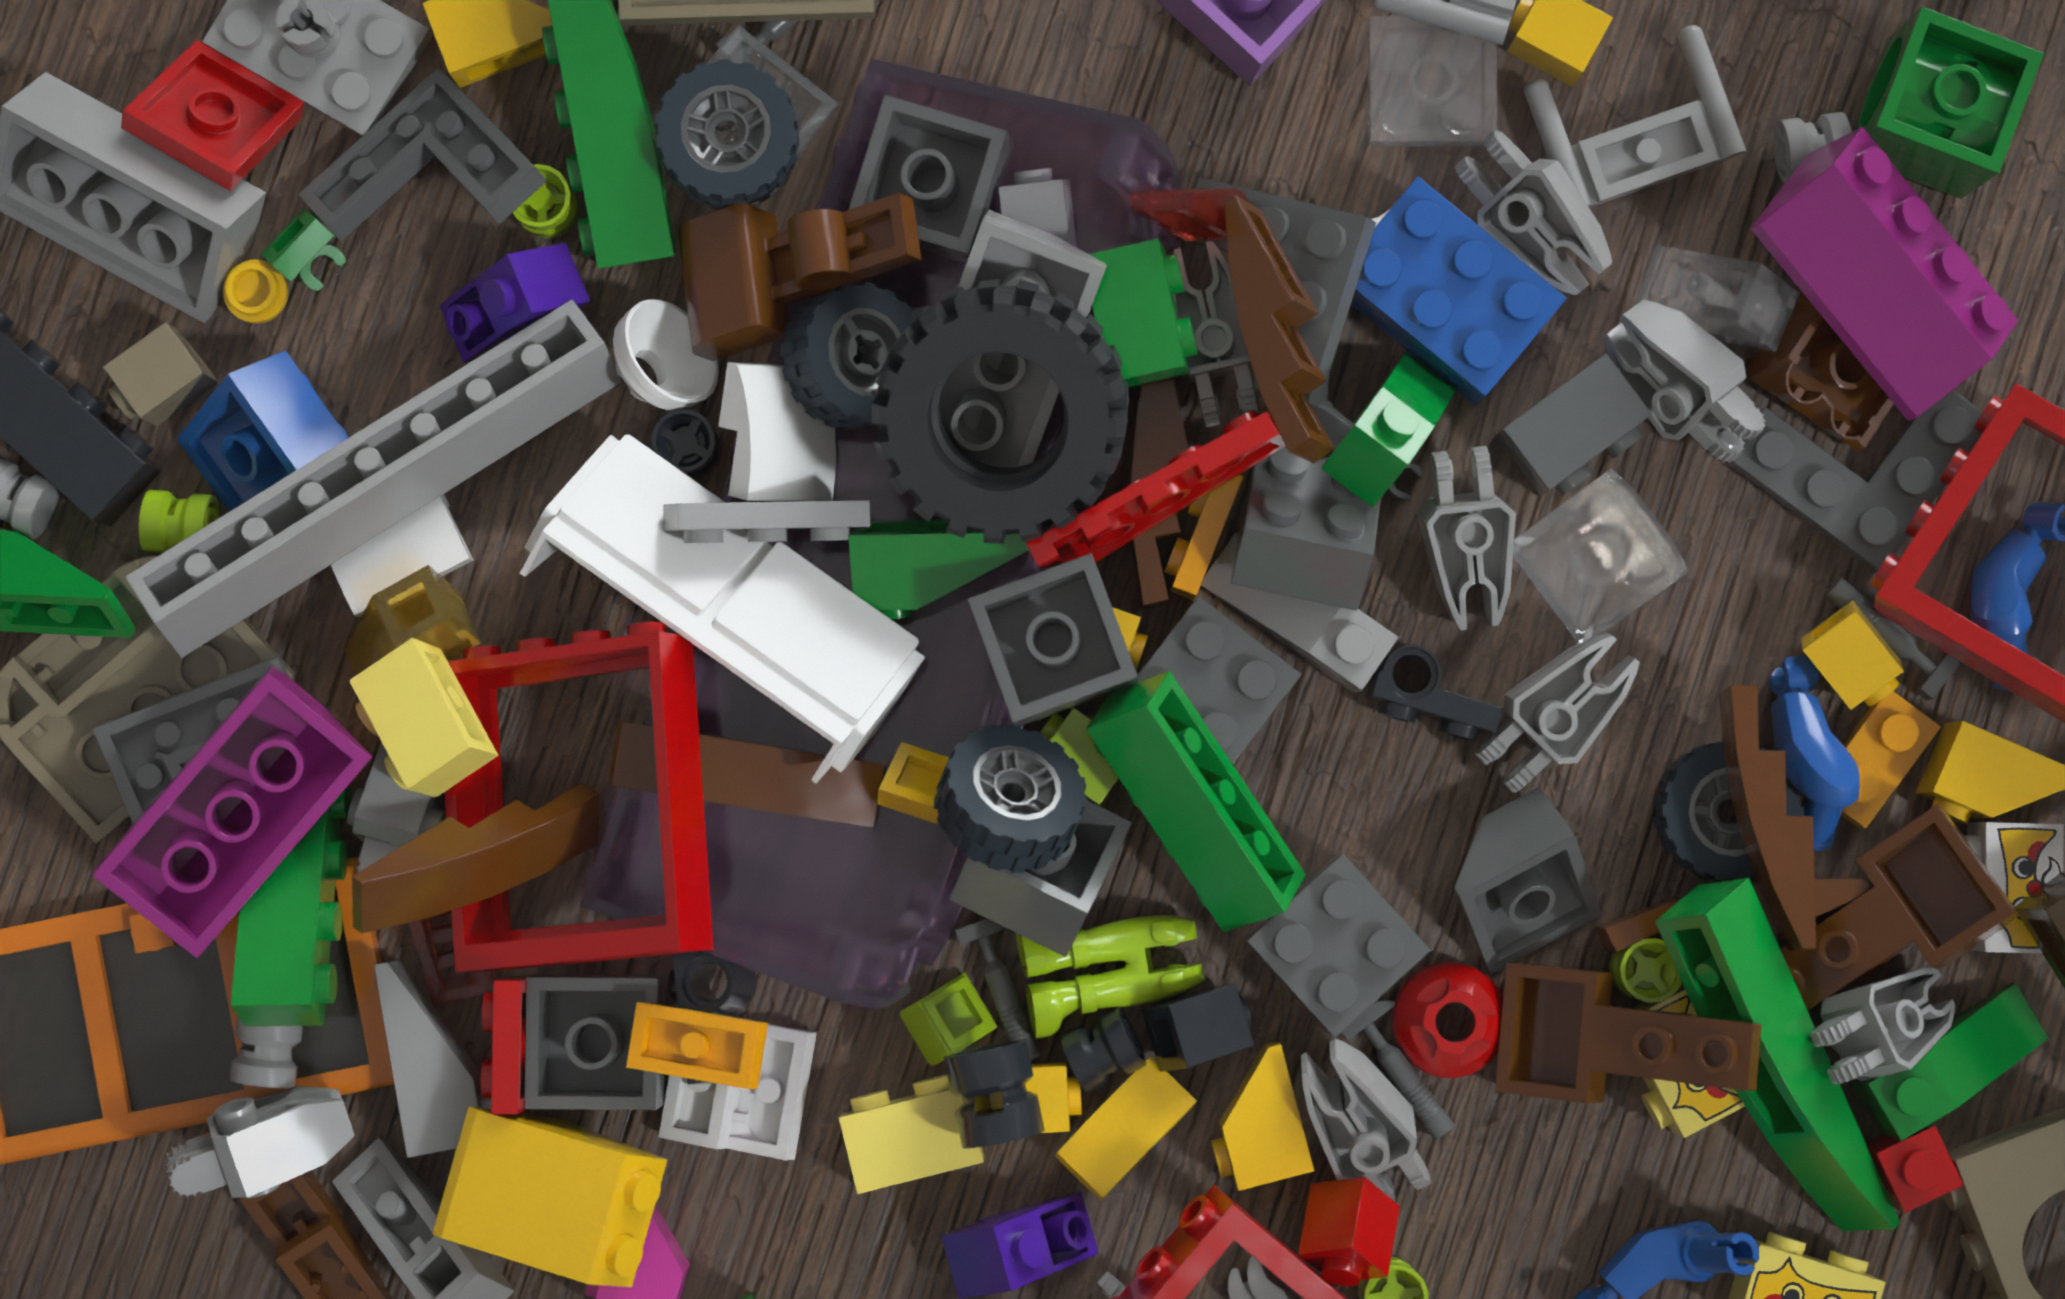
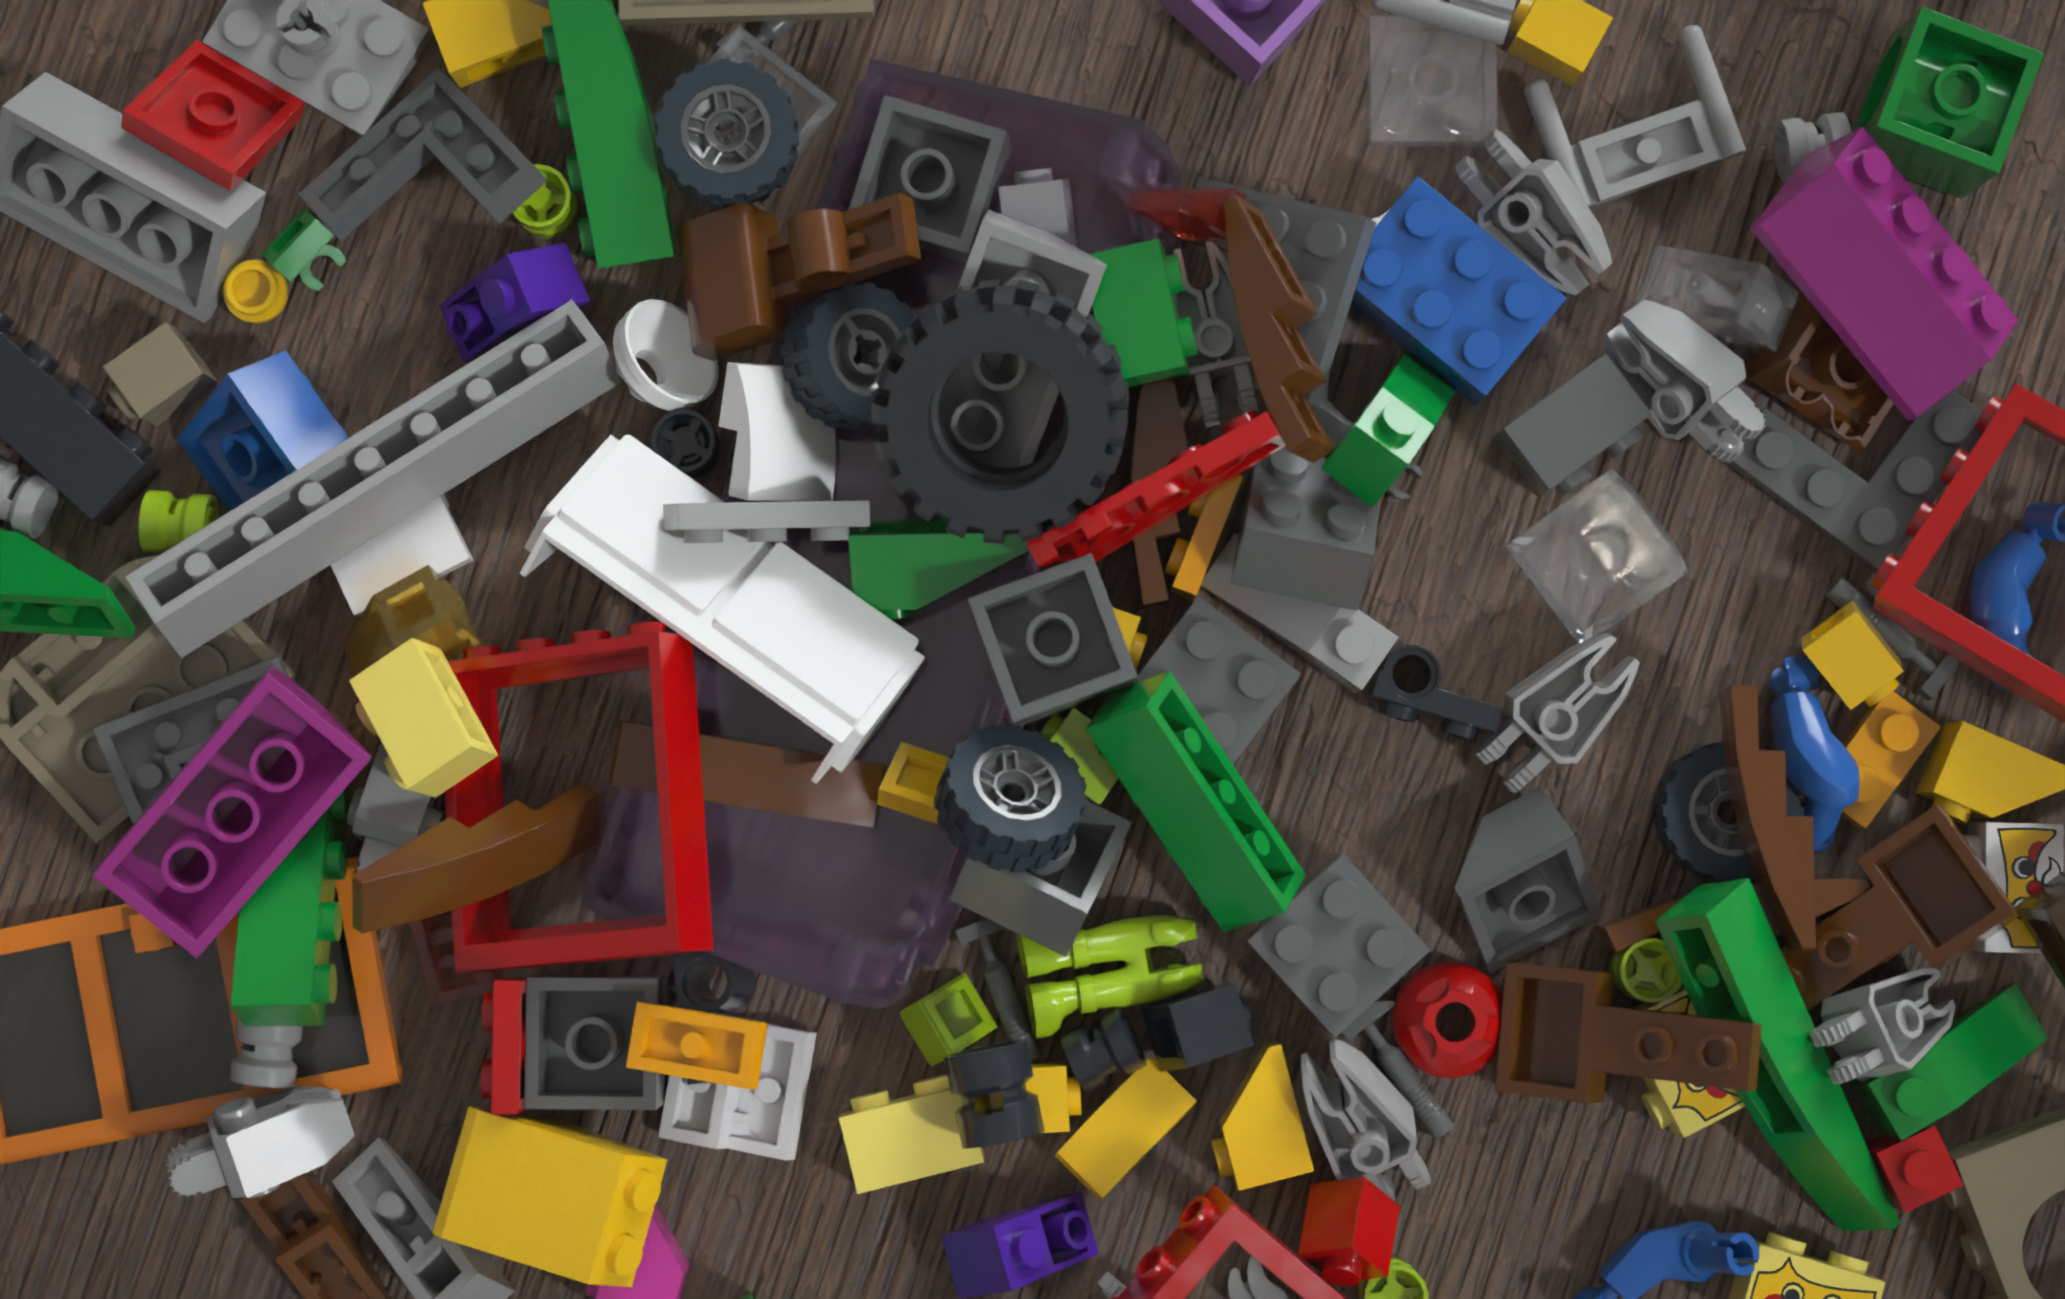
light grey slope [374,960,491,1158] -> none
light grey hinge [1416,446,1516,630] -> none

